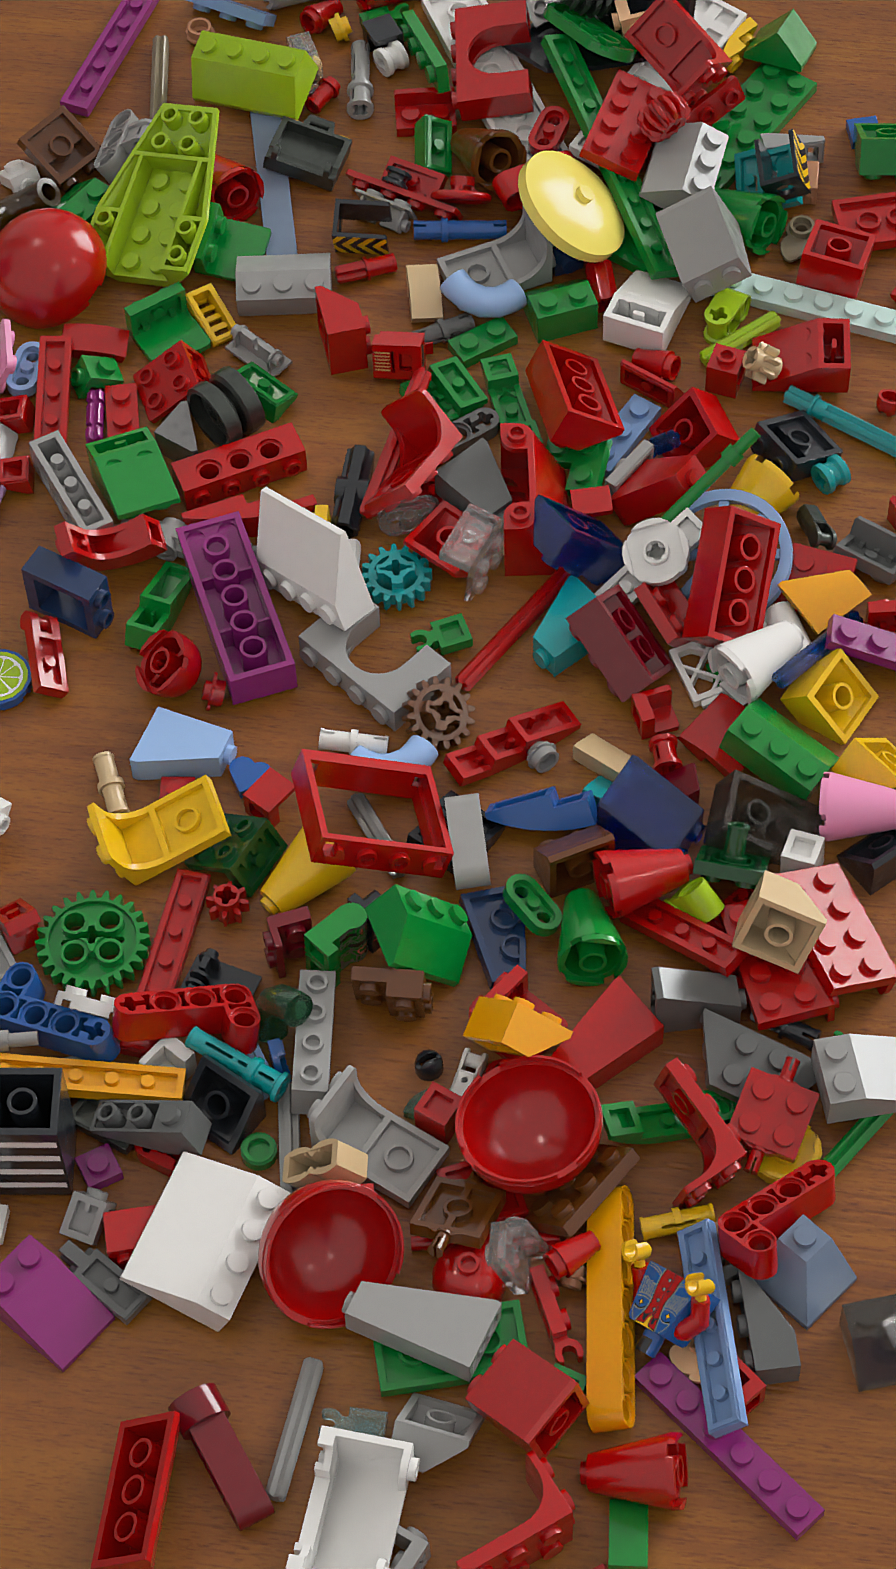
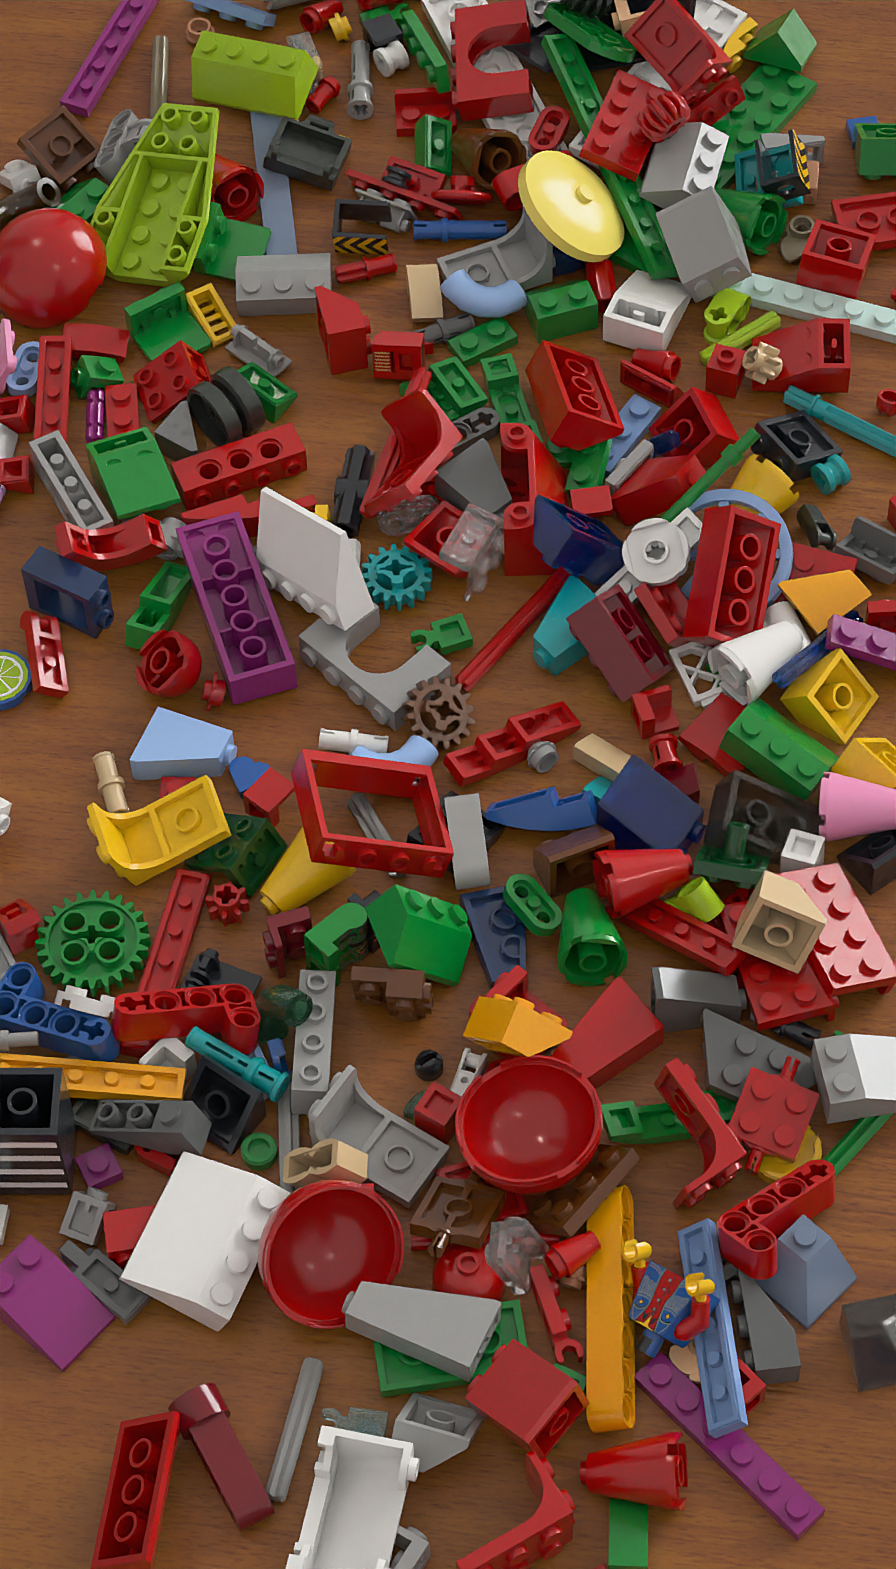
yellow pin [639,1203,716,1241] -> none

